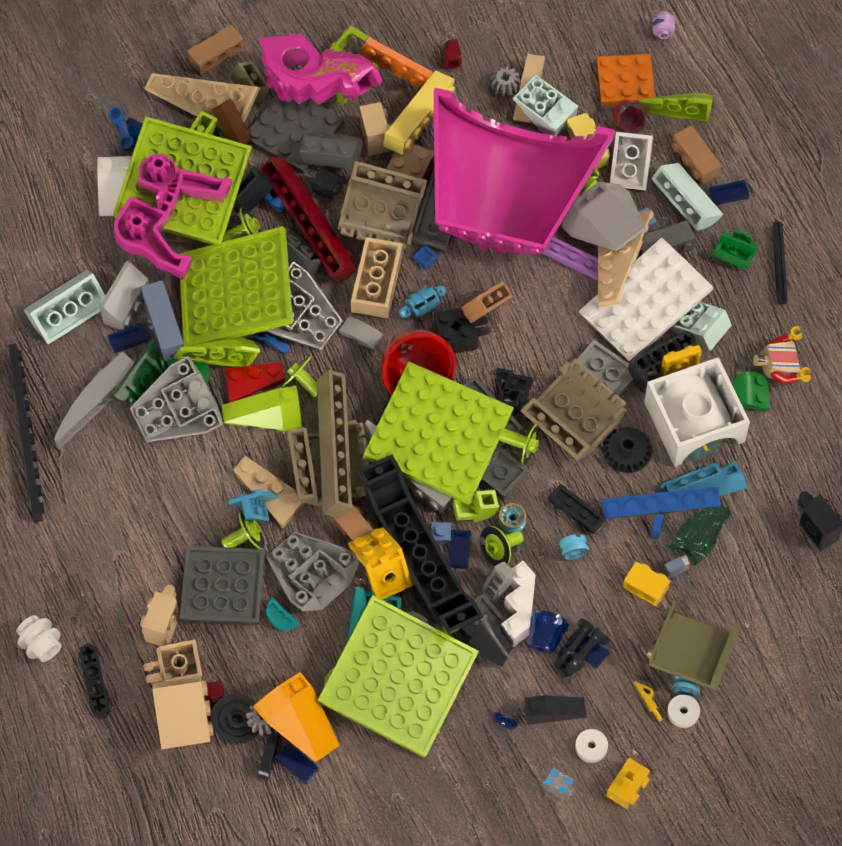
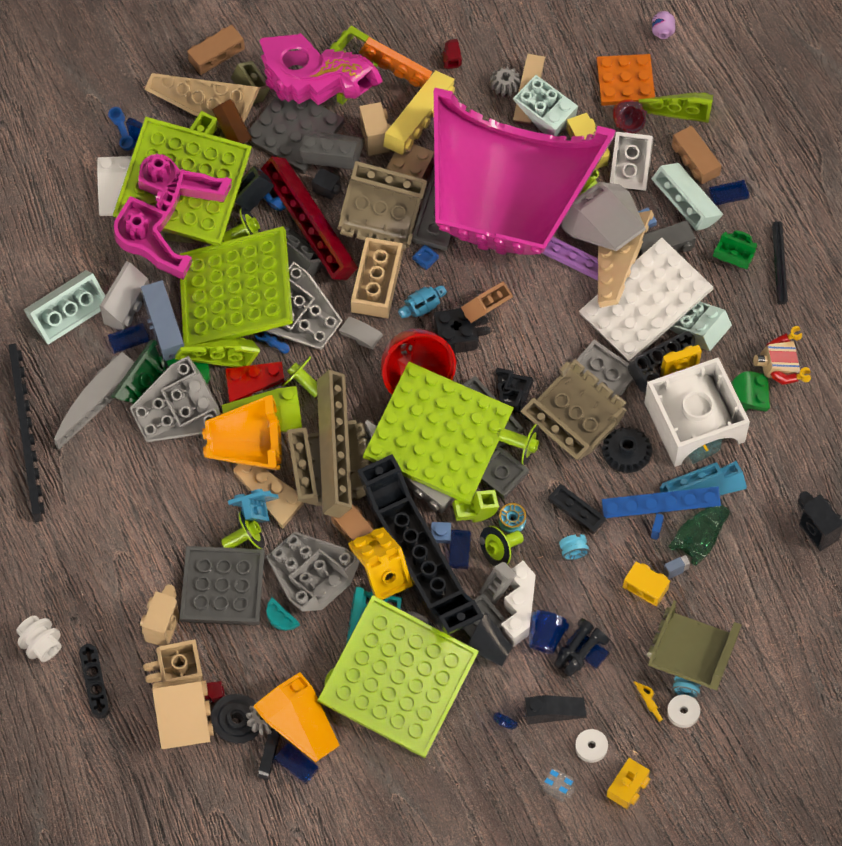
none -> light orange cone [202,395,282,470]

